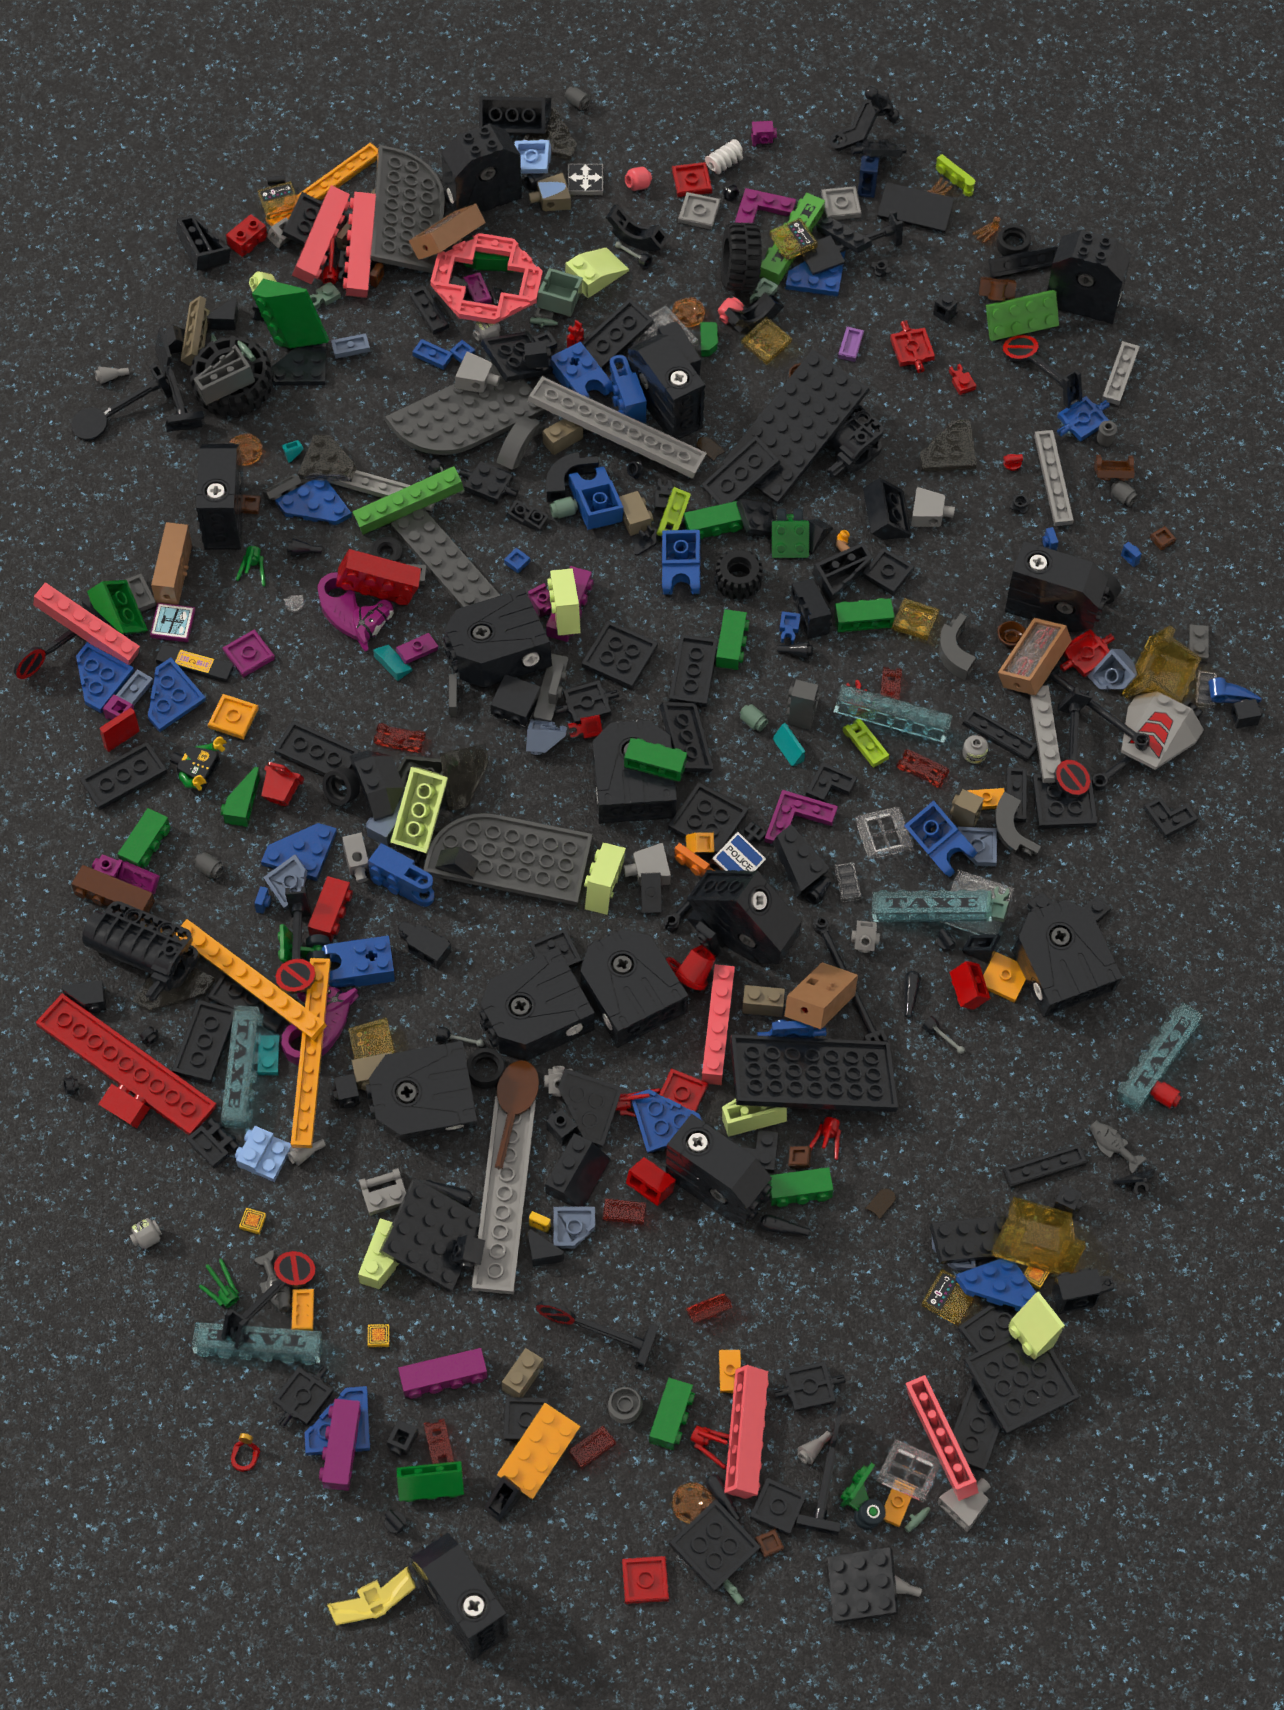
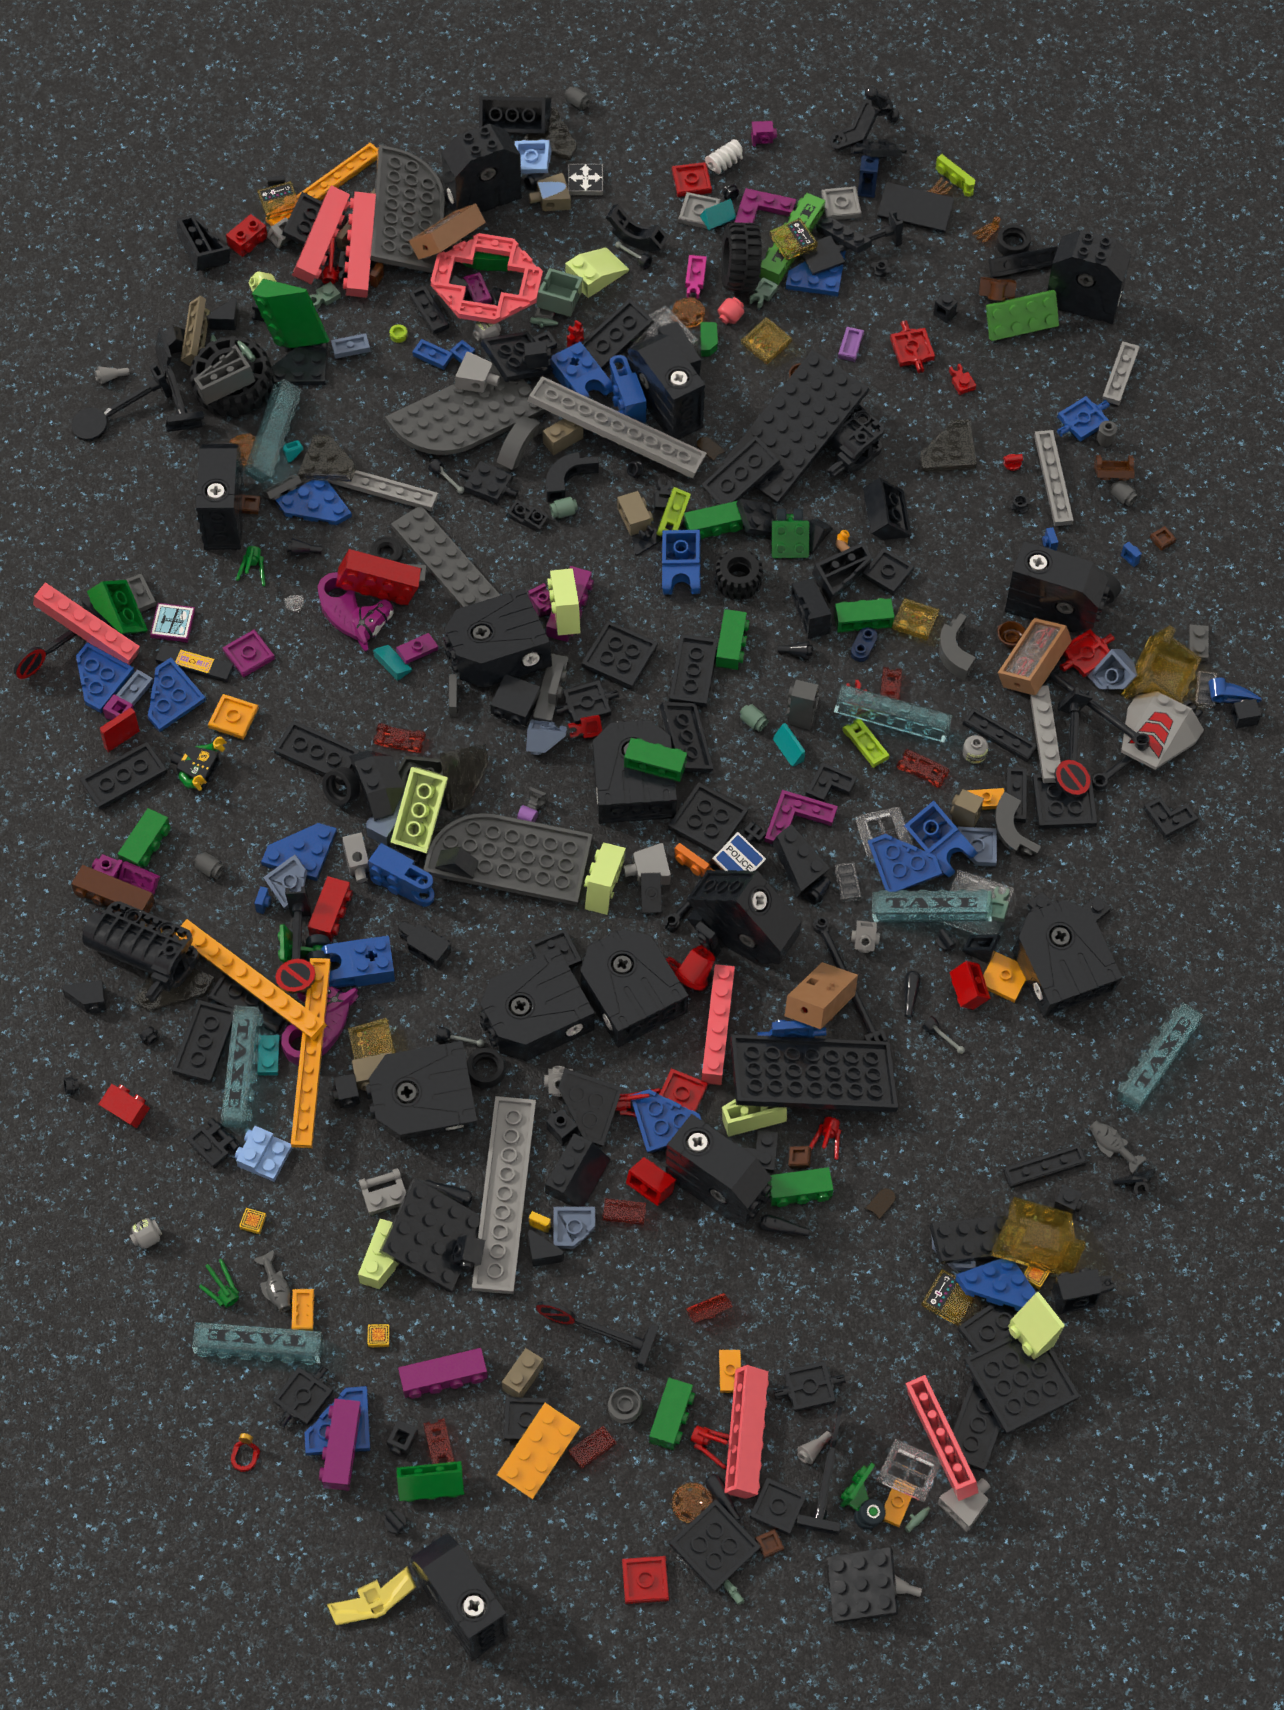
red plate [36,993,217,1135] -> none
medium nougat brick [151,522,192,605] -> none
green slope [221,767,260,827] -> none
black piece [221,1251,315,1350] -> none
red container [261,762,305,806] -> none
light grey cone [288,1139,326,1166] -> none
bright green brick [353,466,464,535] -> none
black slope [483,1475,522,1522] -> none
reddish brown piece [495,1060,539,1170] -> none
blue plate [504,548,530,573] -> none
blue brick [568,467,624,530] -> none
coral head [625,166,652,191] -> none
light orange panel [686,833,714,854] -> none
black arch [725,292,784,333] -> none
dark tan brick [742,985,785,1017] -> none
blue plate [780,611,801,644] -> none
light grey torso [911,487,955,527] -> none
black piece [1003,335,1082,409] -> none
red brick [1150,1081,1182,1109] -> none
none -> clear light blue brick [244,379,301,484]
none -> lime tile [390,325,408,343]
none -> leg [517,787,547,822]
none -> dark pink plate [685,255,707,299]
none -> teal slope [700,199,736,230]
none -> dark blue plate [851,627,877,662]
none -> blue plate [868,834,943,896]

